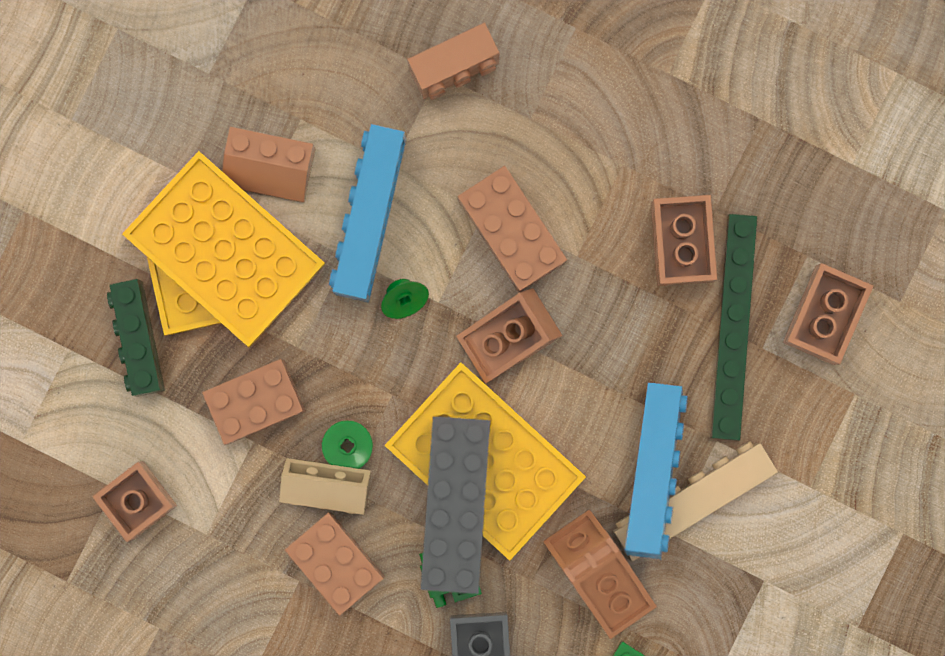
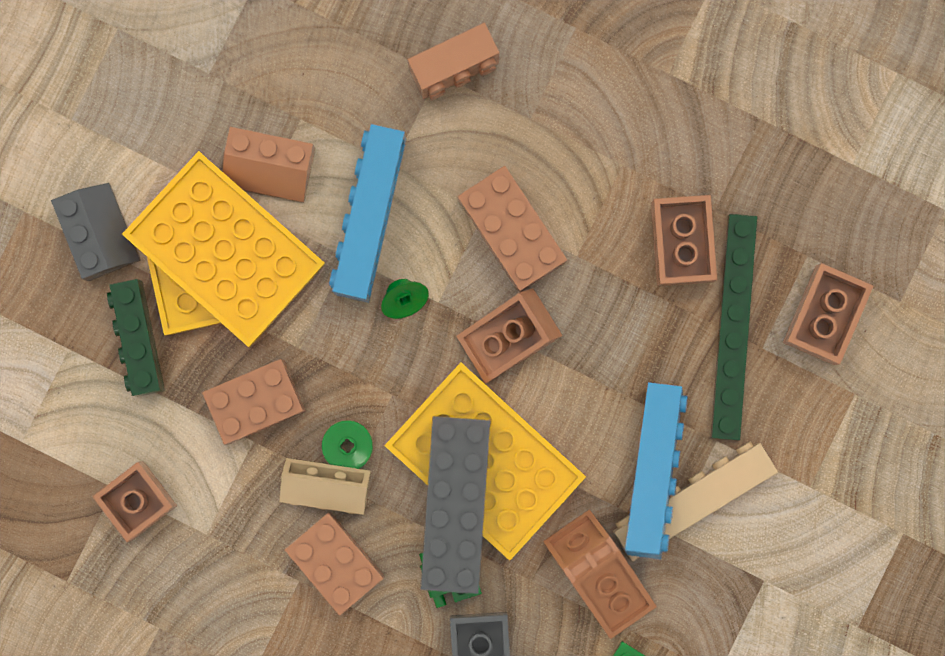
none -> dark grey slope [51,183,140,282]

